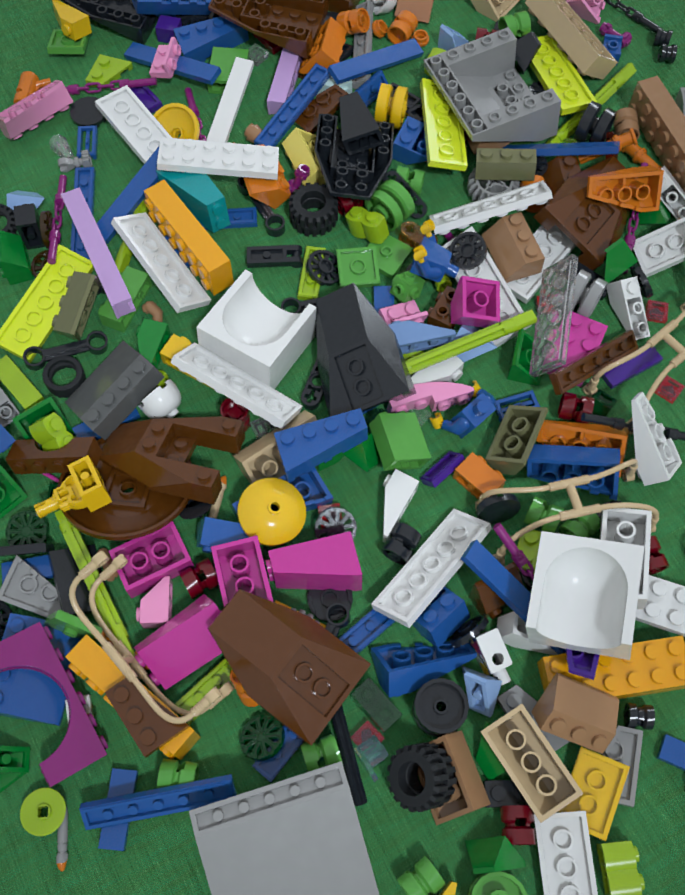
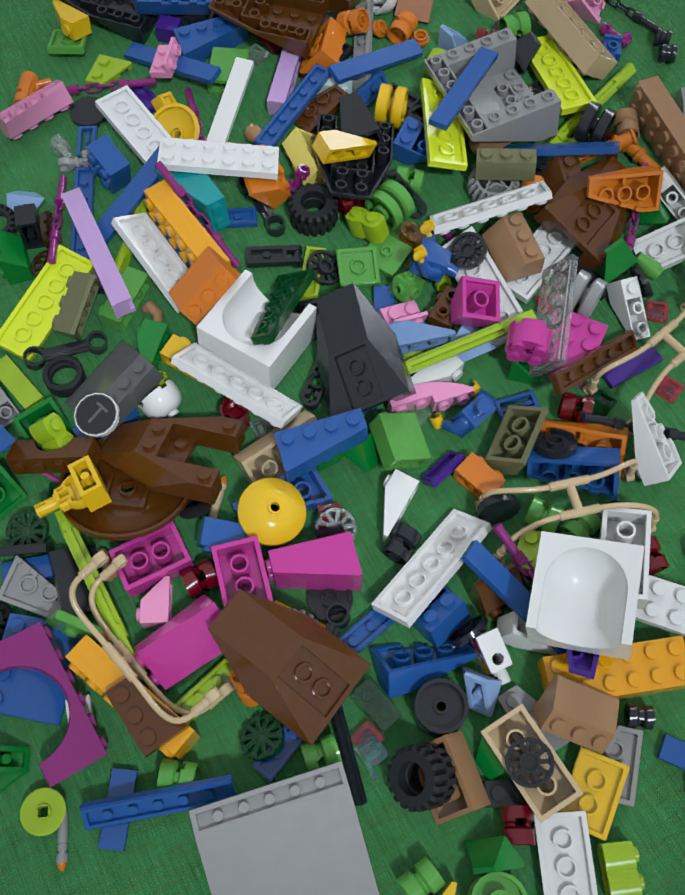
none -> black tile [74,393,120,438]
none -> blue brick [86,134,131,194]
none -> yellow slope [151,91,177,111]
none -> magenta piece [155,161,241,269]
none -> orange slope [168,246,241,326]
none -> dark green wing [251,269,316,345]
none -> yellow slope [312,130,377,164]
none -> blue tile [429,46,498,131]
none -> dark pink brick [505,318,553,366]
none -> black wheel [505,737,554,788]
none -> black tile [533,429,578,459]
none -> bright green cone [635,251,663,280]

